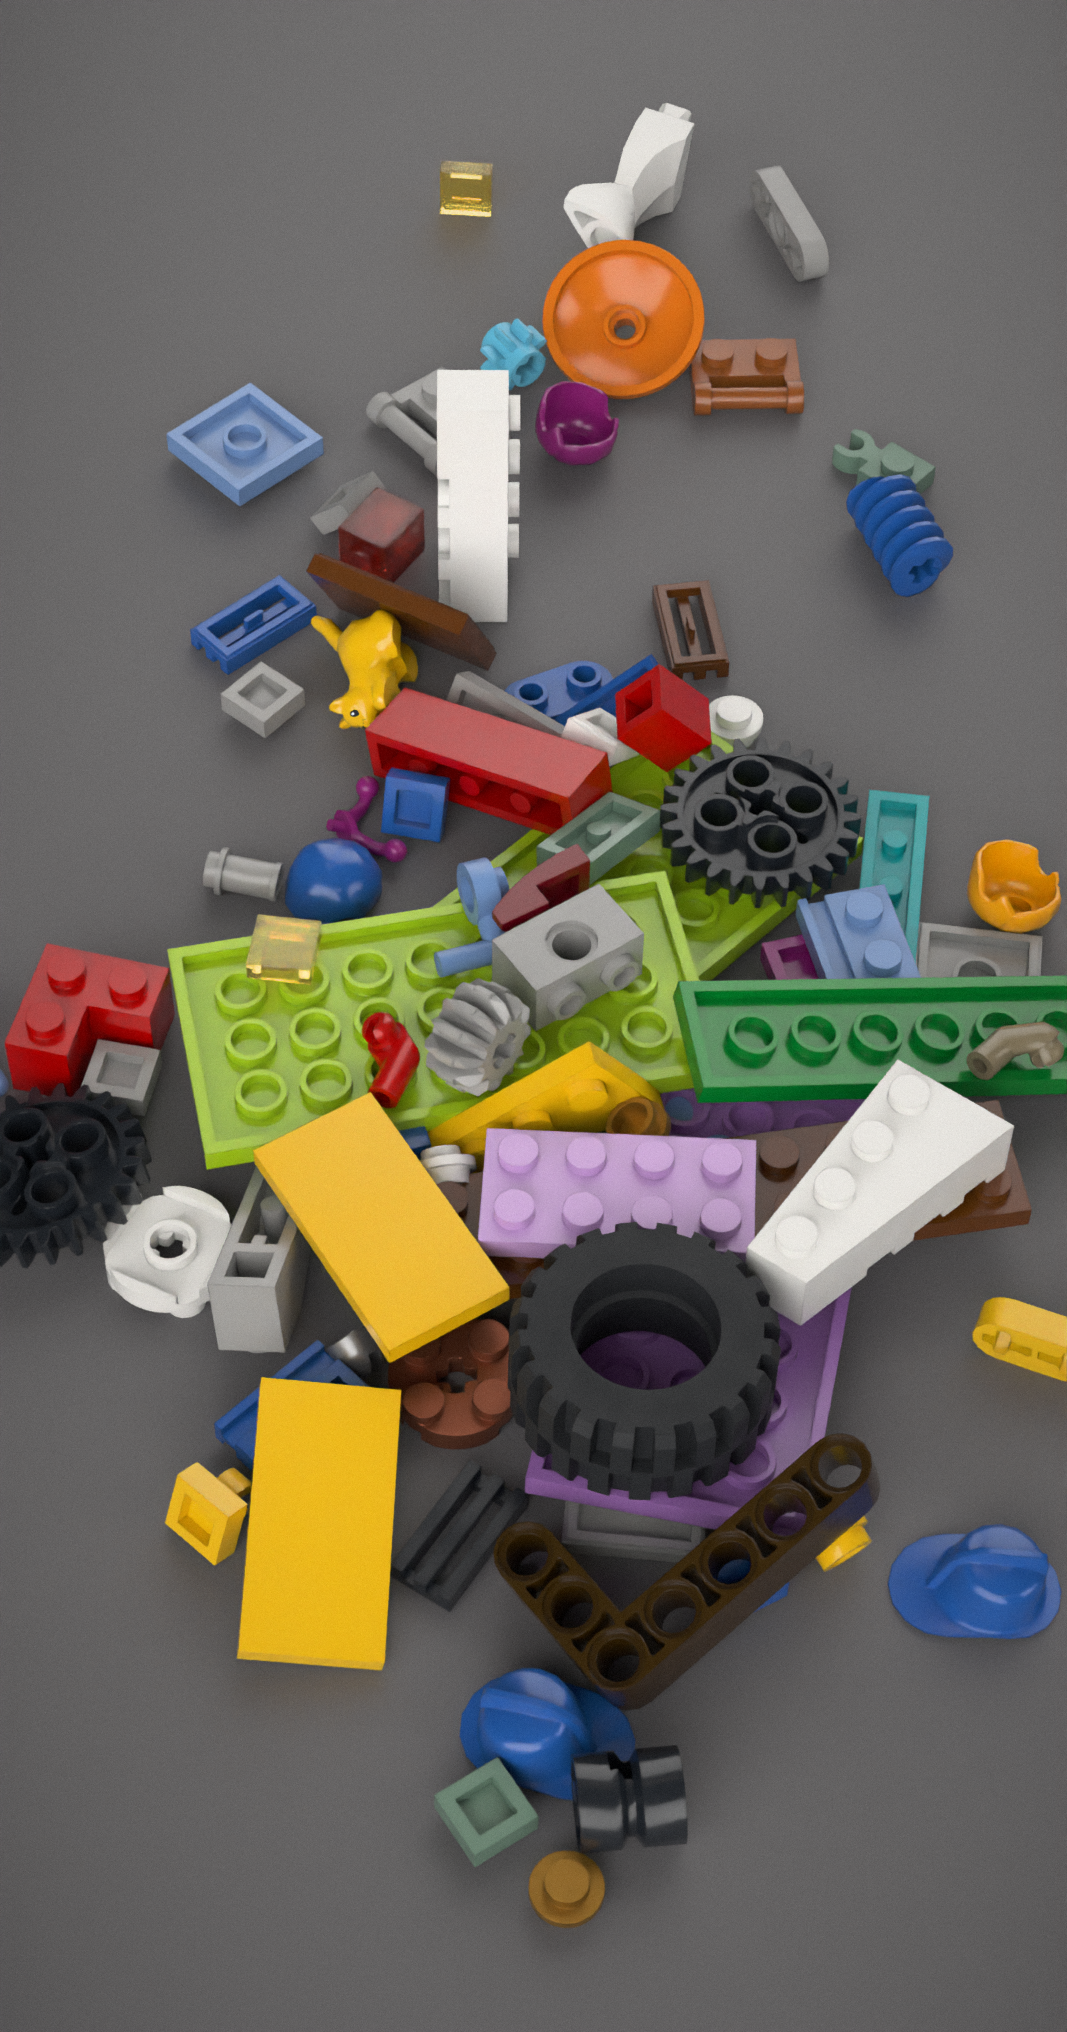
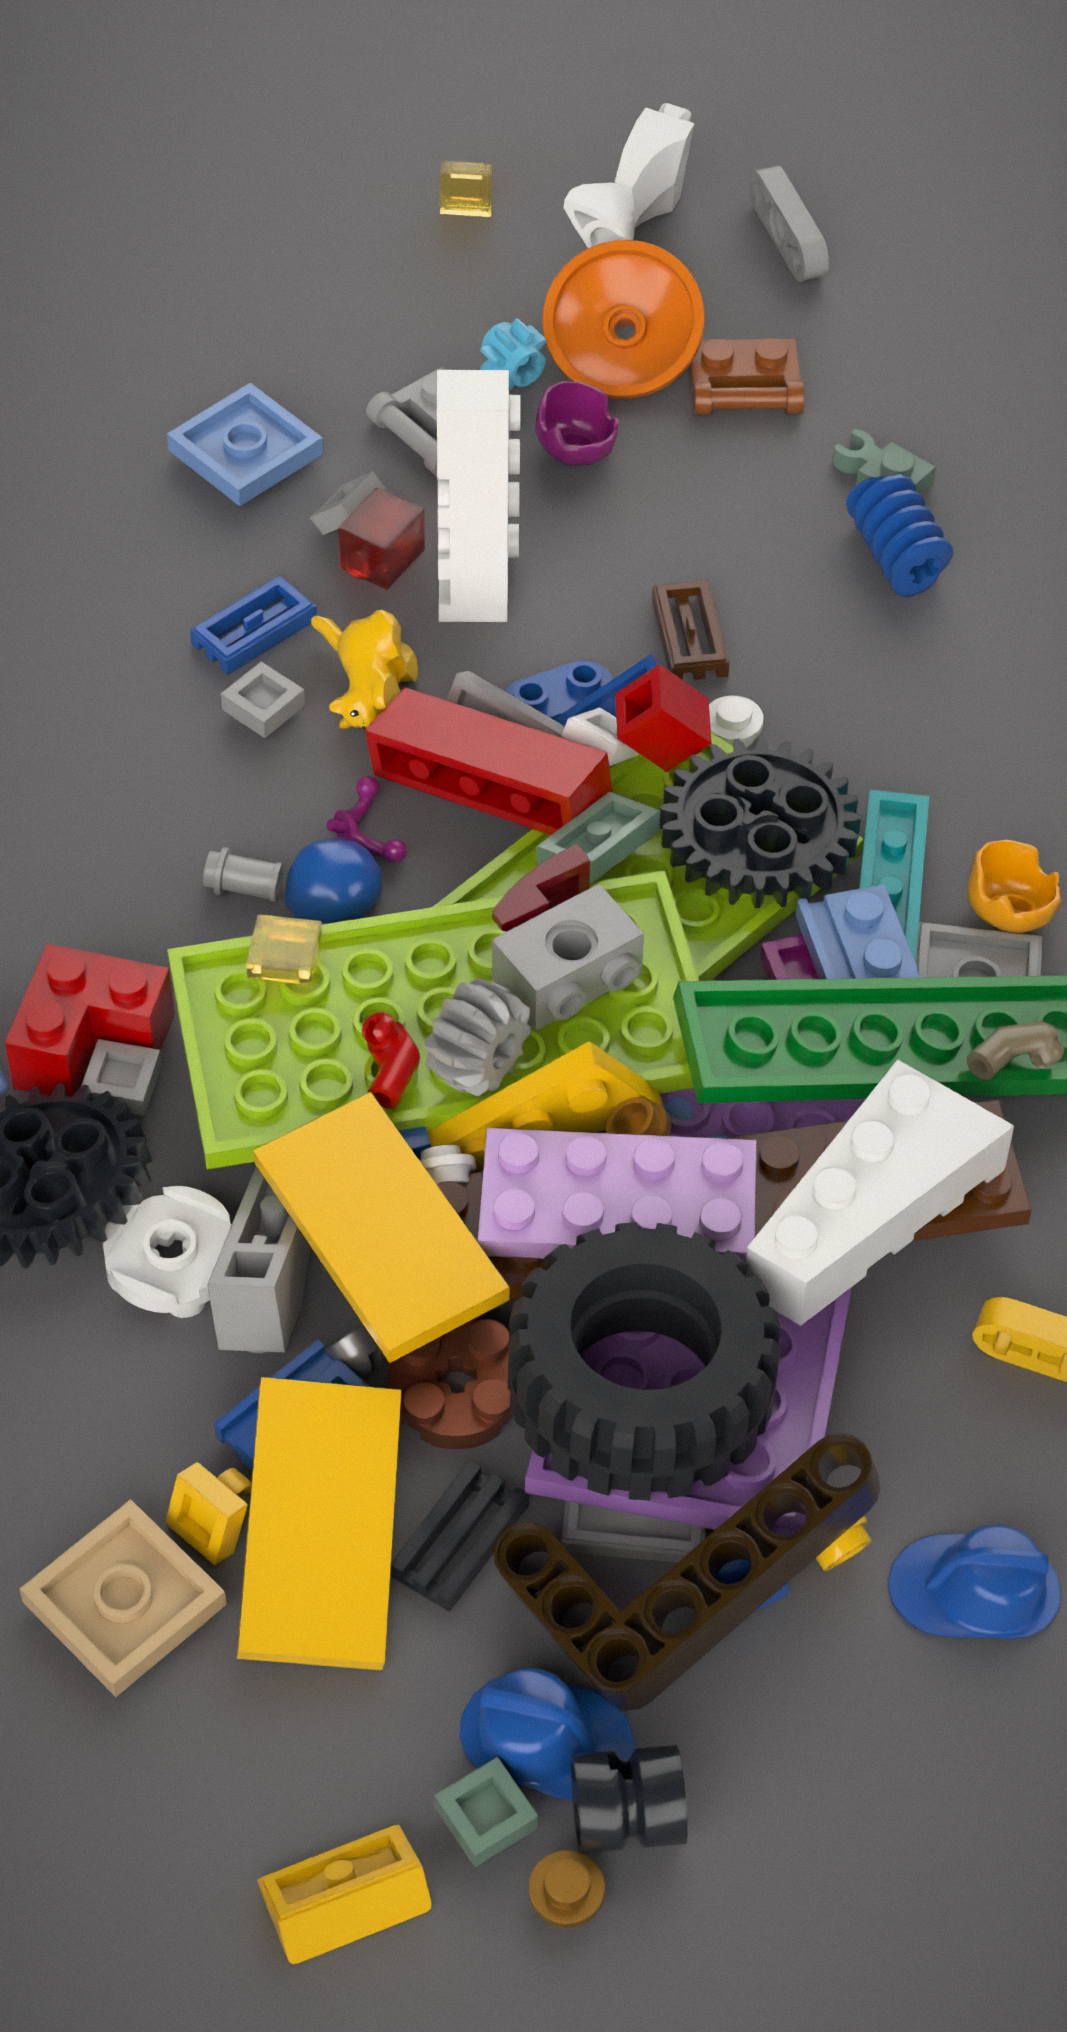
reddish brown tile [306,553,497,671] -> none
blue plate [381,768,450,842] -> none
medium blue plate [434,857,509,977] -> none
none -> tan plate [19,1499,227,1697]
none -> yellow slope [257,1824,432,1964]

